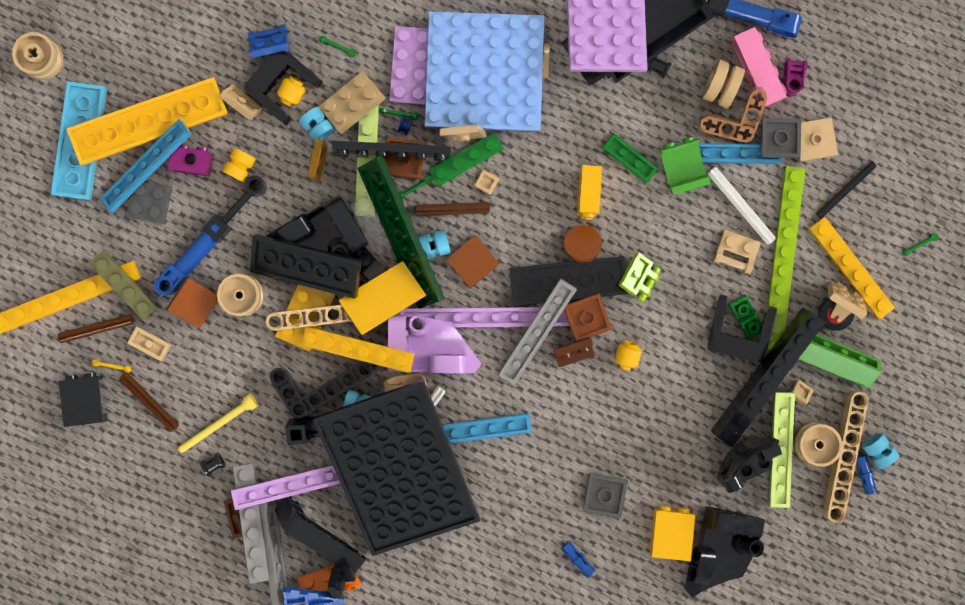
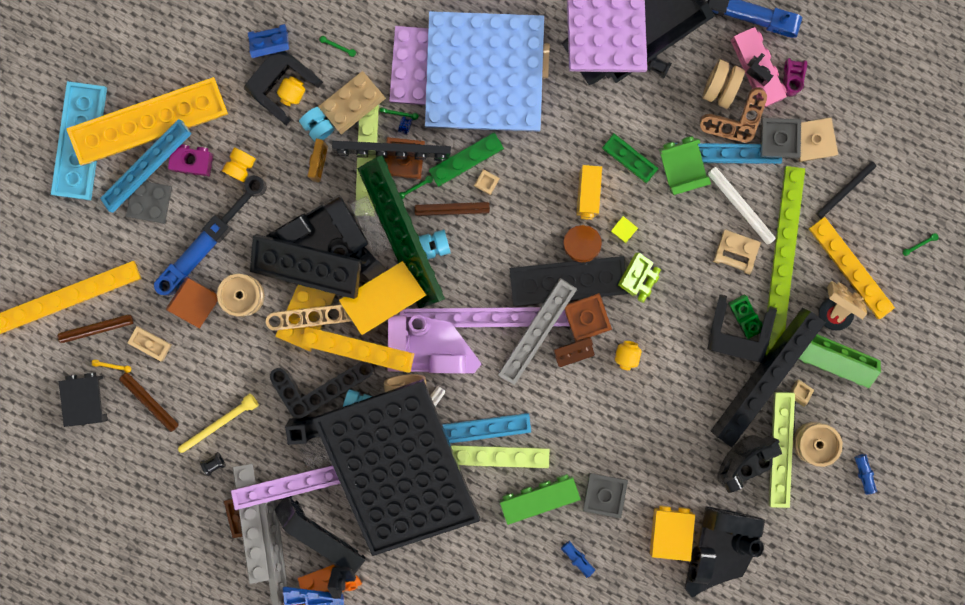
tan wheel [12,32,63,80] -> none
olive plate [88,250,158,320] -> none
tan plate [220,84,263,121] -> none
tan plate [440,124,486,142] -> none
dark orange tile [446,235,500,288] -> none
tan beam [823,391,868,523] -> none
medium azure wheel [862,433,900,469] -> none
none -> yellowish green plate [451,445,550,468]
none -> bright green brick [500,474,581,525]
none -> neon yellow tile [611,216,638,243]
none -> black bracket [746,53,773,86]

